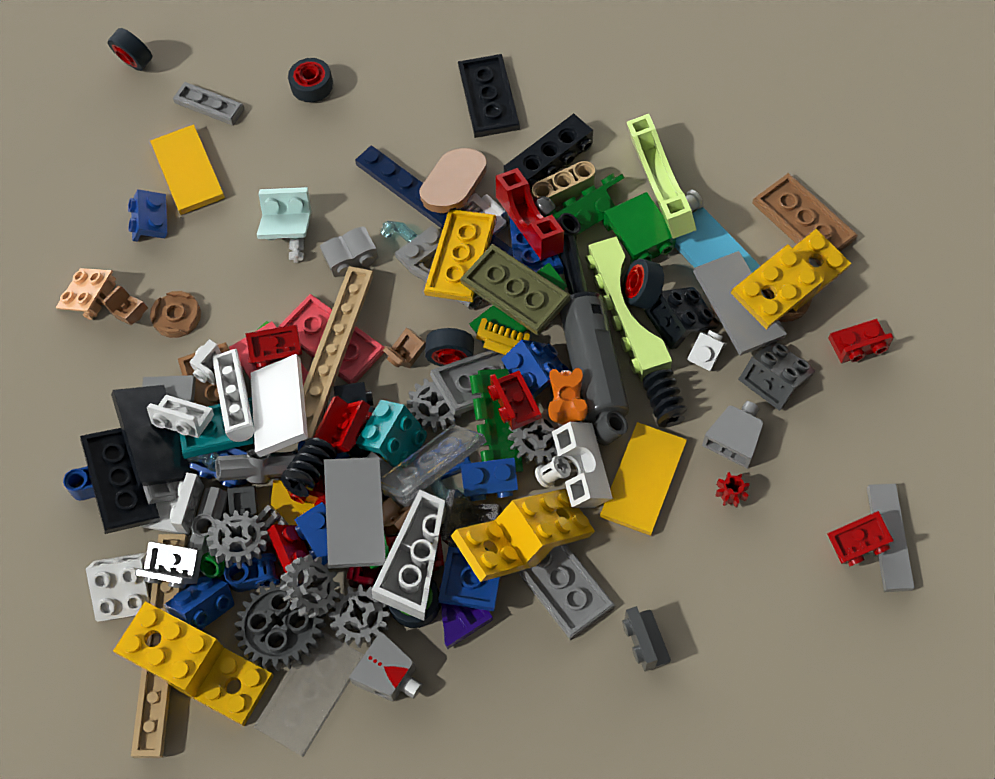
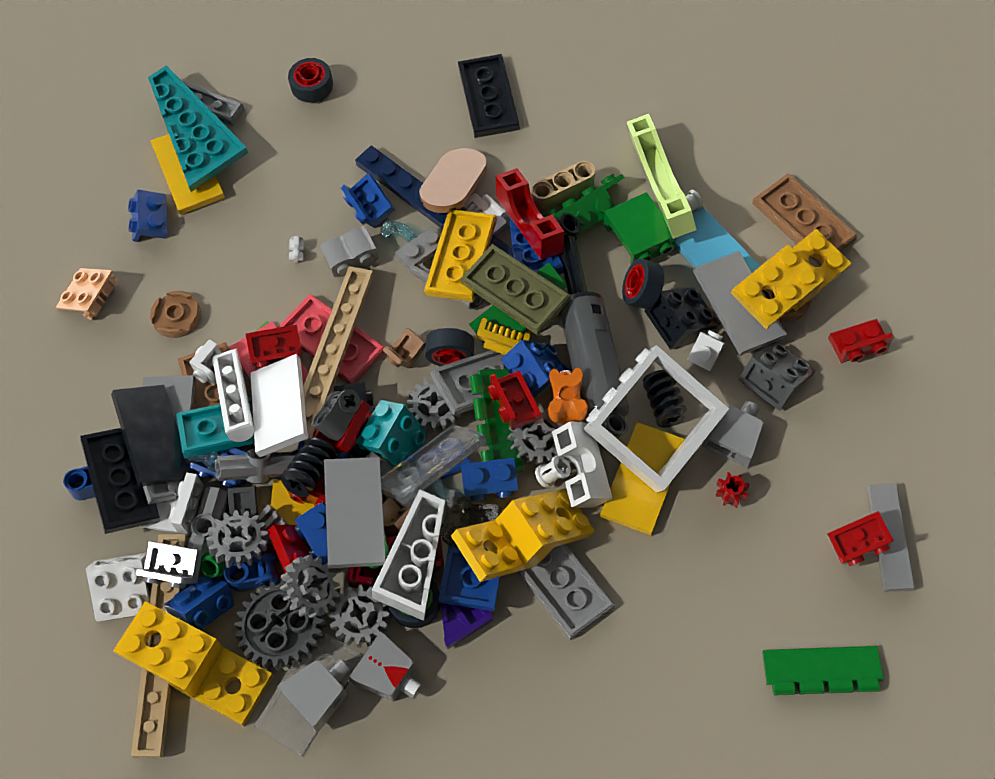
medium nougat bracket [103,285,148,326] -> none
black wheel [107,28,153,71] -> none
white bracket [147,395,214,438] -> none
light aqua bracket [257,187,312,241] -> none
black brick [504,113,593,192] -> none
dark grey hinge [535,196,556,216] -> none
yellowish green arch [585,236,672,382] -> none
dark grey bracket [622,606,671,672] -> none
none -> teal wing [148,65,248,192]
none -> light grey torso [277,659,351,732]
none -> dark grey piece [312,389,360,442]
none -> blue bracket [341,173,396,228]
none -> white window [584,345,729,492]
none -> green windscreen [762,646,883,696]

